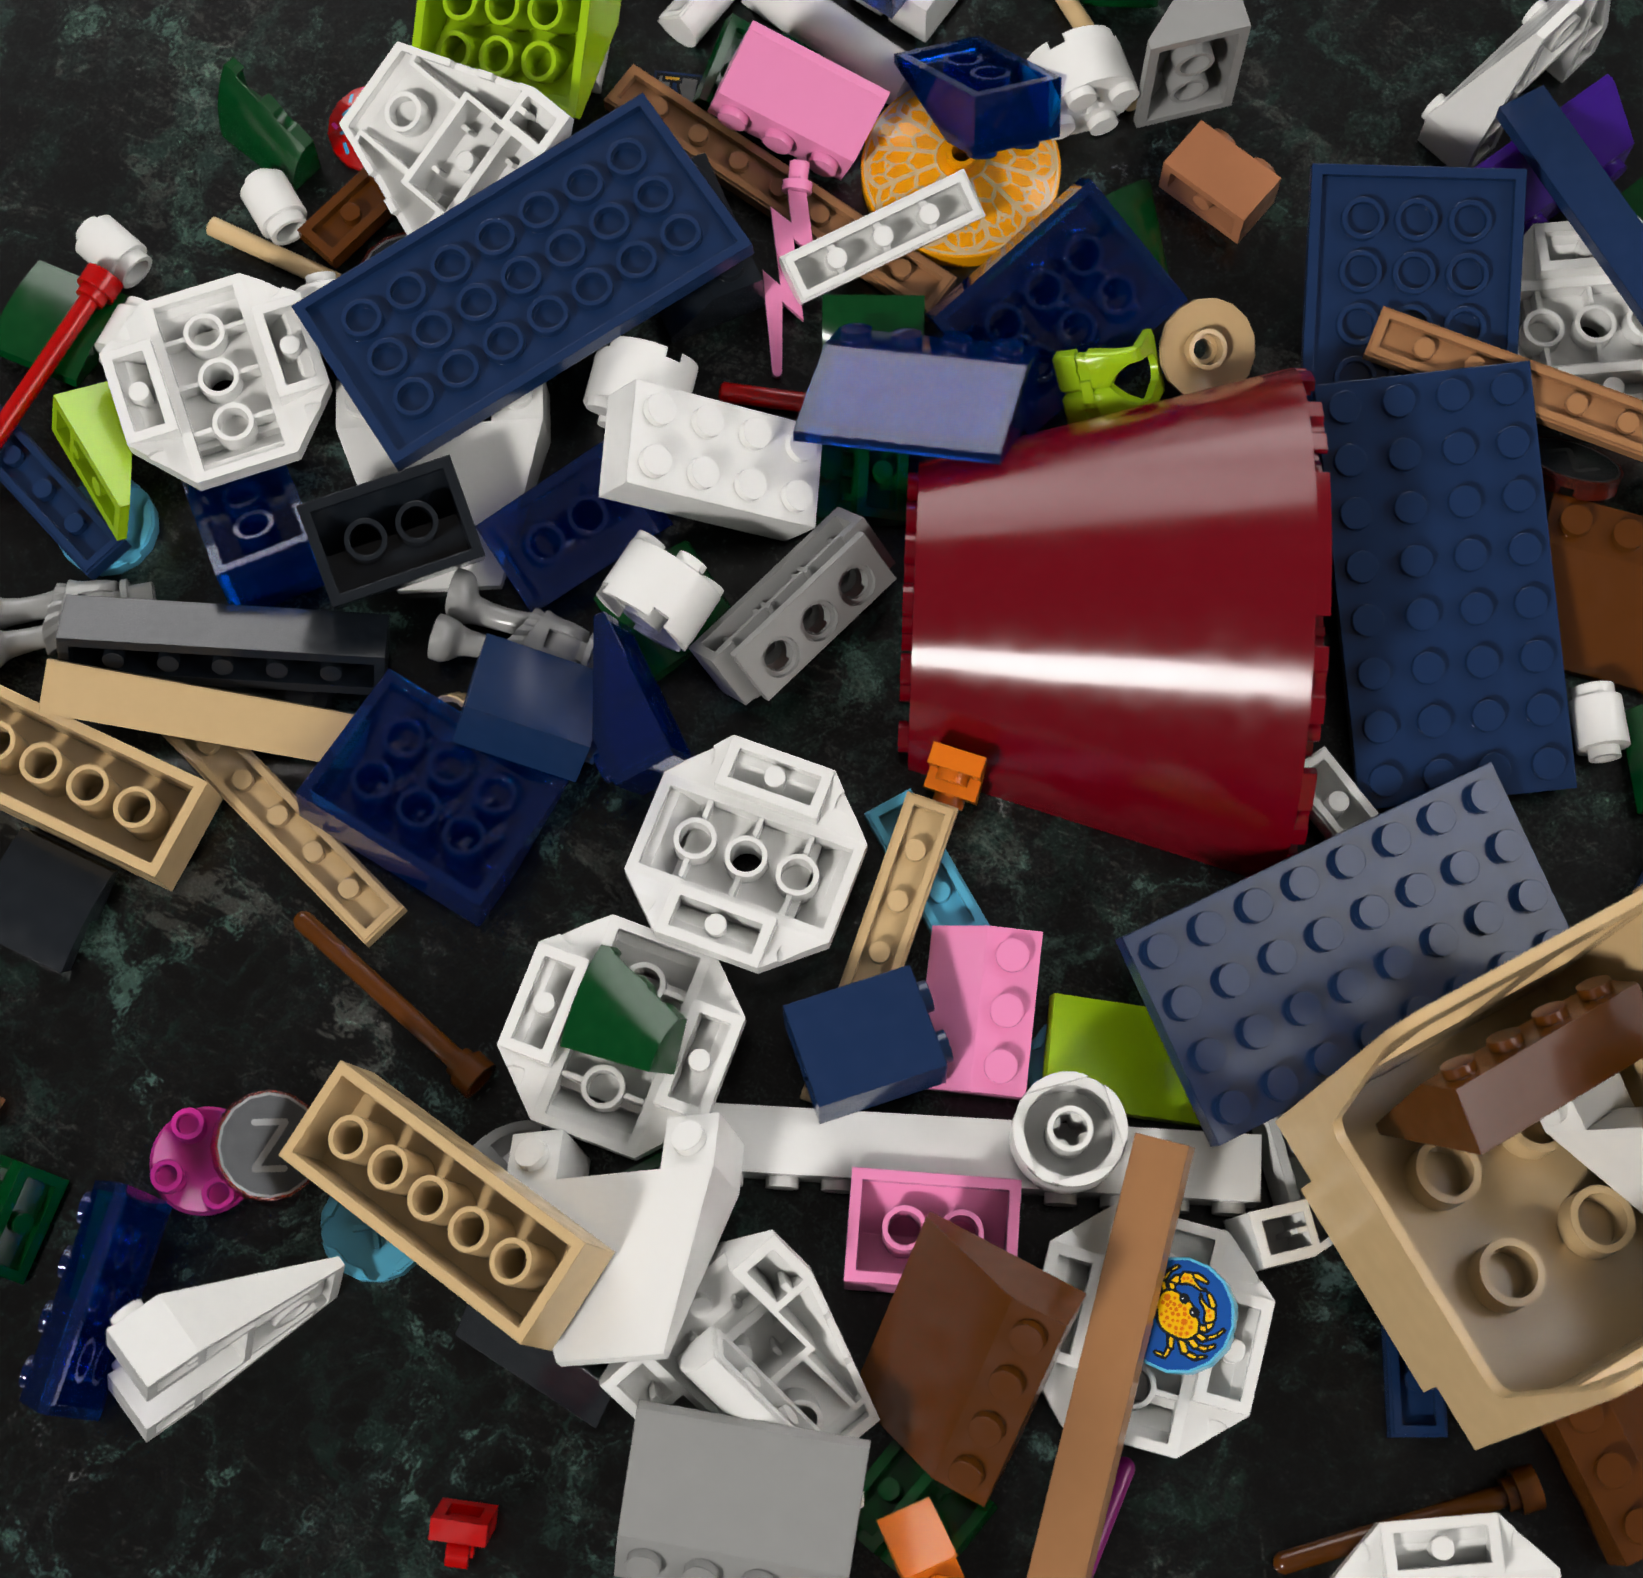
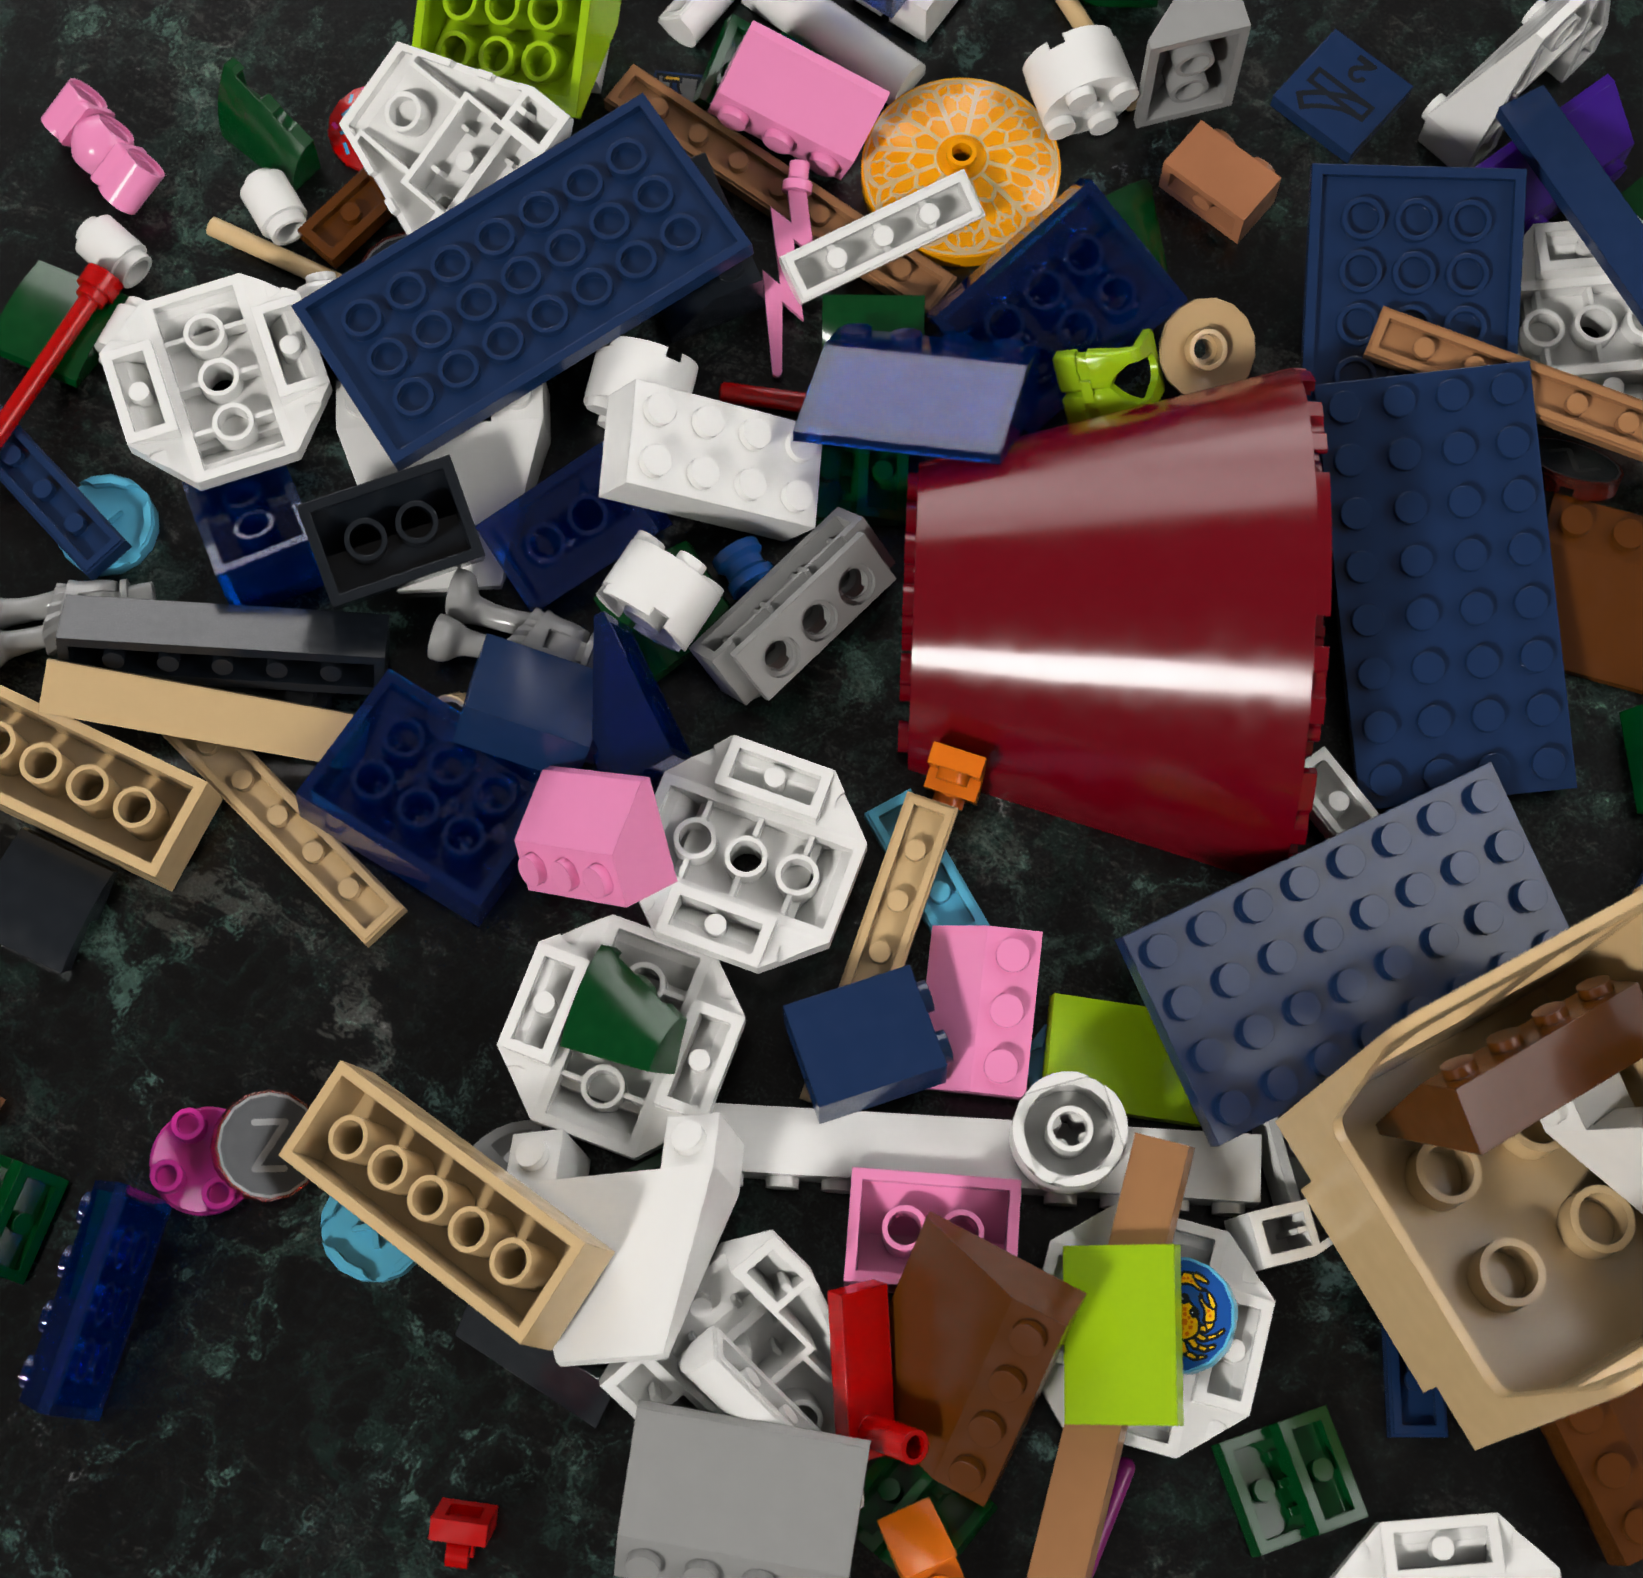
lime slope [52,381,132,541] -> none
white wedge [106,1256,345,1443] -> none
reddish brown piece [293,911,496,1098] -> none
clear blue slope [894,36,1062,160] -> none
reddish brown piece [1273,1463,1546,1574] -> none
white brick [1568,681,1631,763] -> none
none -> bright pink piece [41,78,165,215]
none -> bright pink slope [514,766,677,908]
none -> blue wheel [712,536,774,601]
none -> red piece [827,1279,929,1465]
none -> lime tile [1063,1244,1184,1426]
none -> dark green slope [1211,1405,1369,1558]
none -> dark blue tile [1270,29,1413,164]

